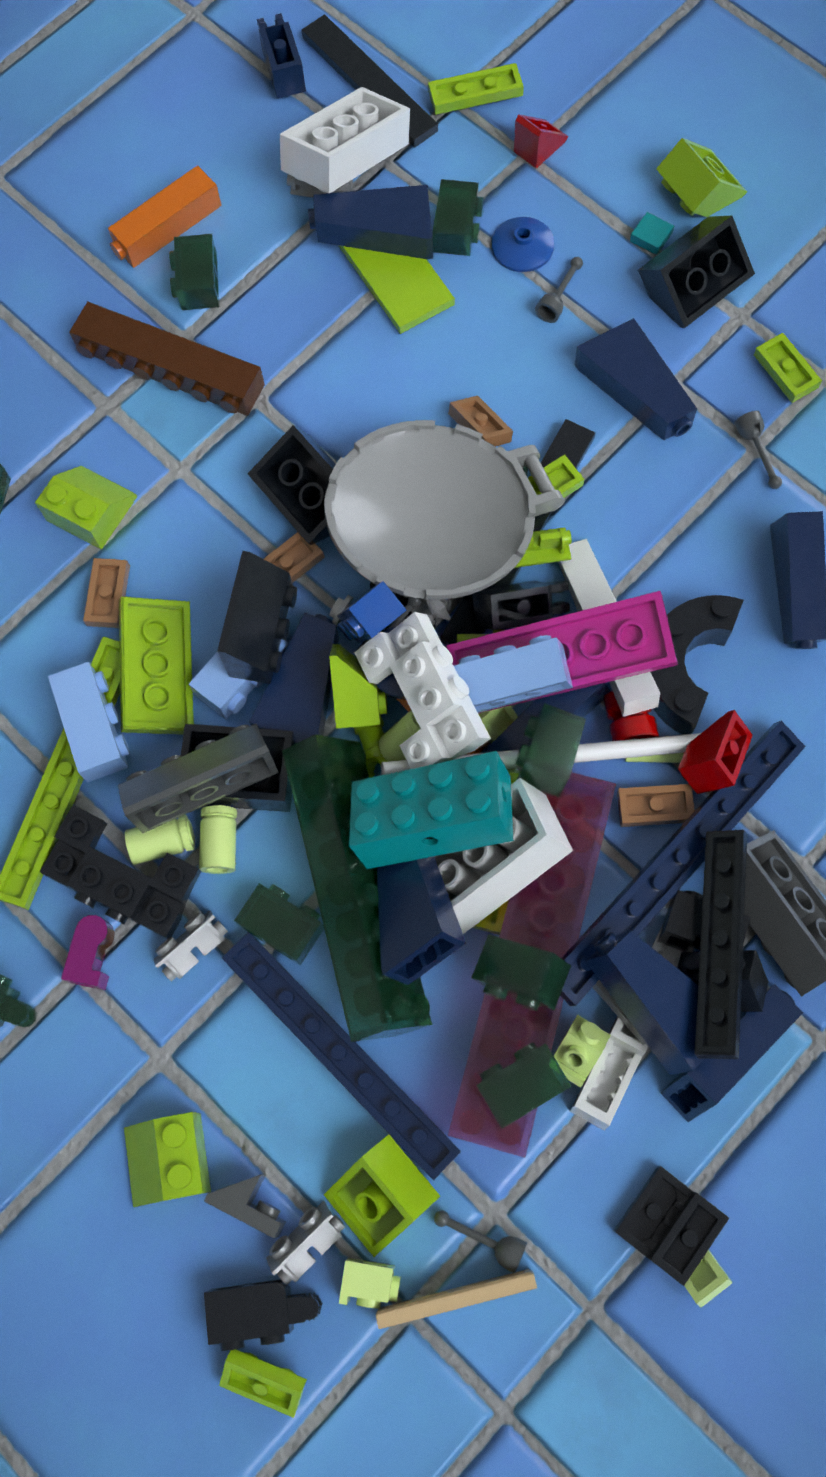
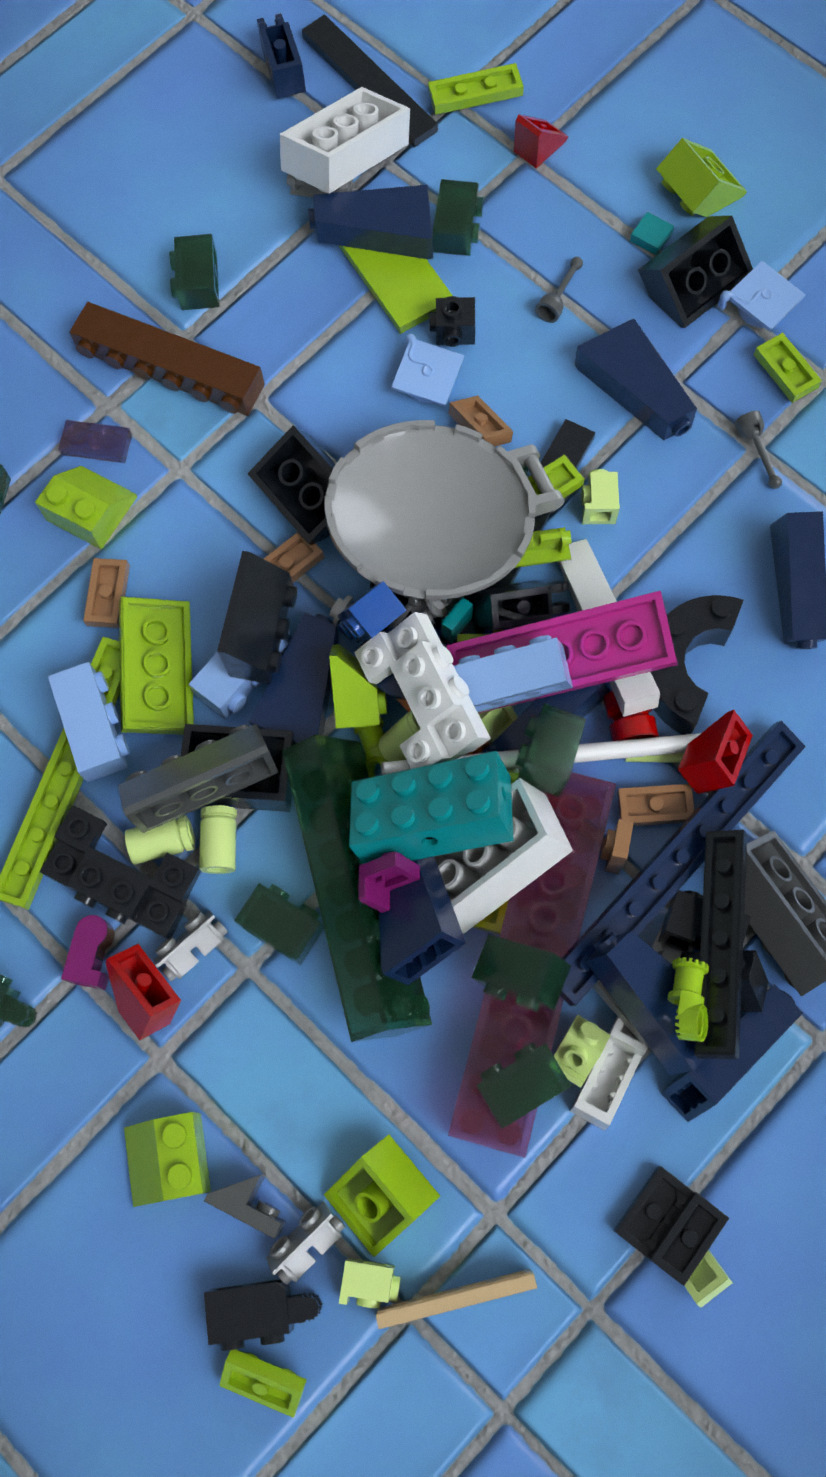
orange brick [108,165,222,268] -> none
dark blue plate [222,932,461,1181] -> none
dark grey hinge [434,1210,527,1273] -> none
blue dish [492,217,554,272] -> none
none -> clear purple plate [58,420,132,463]
none -> red slope [105,944,181,1041]
none -> magenta bracket [358,851,420,913]
none -> light blue hat [391,334,464,407]
none -> black brick [429,296,475,347]
none -> teal tile [442,598,473,643]
none -> yellowish green brick [582,469,620,525]
none -> medium nougat plate [600,819,634,874]
none -> lime connector [667,957,709,1042]
none -> light blue hat [717,261,806,332]

